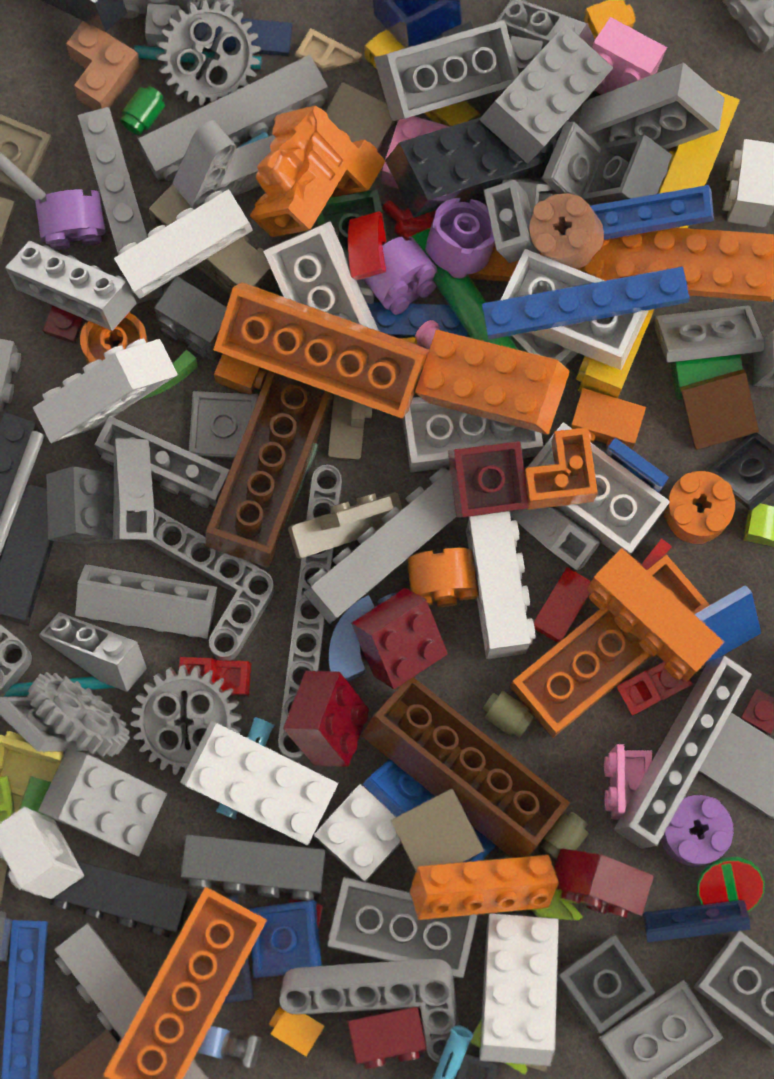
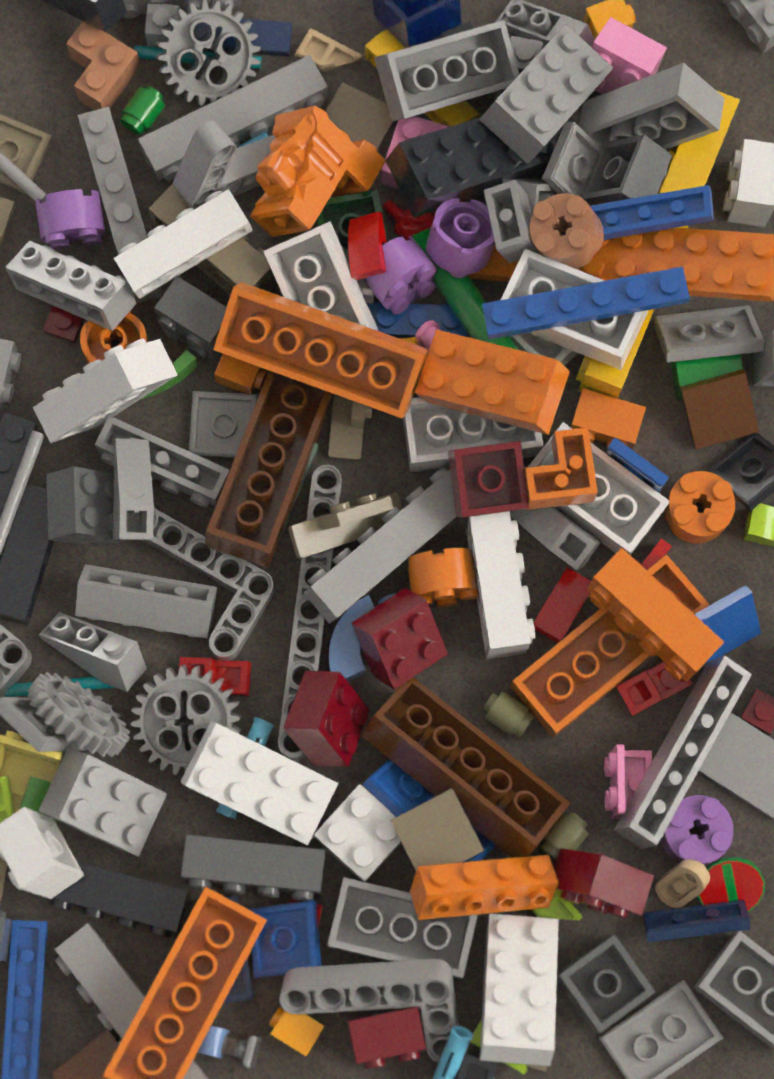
none -> tan plate [655,859,710,908]

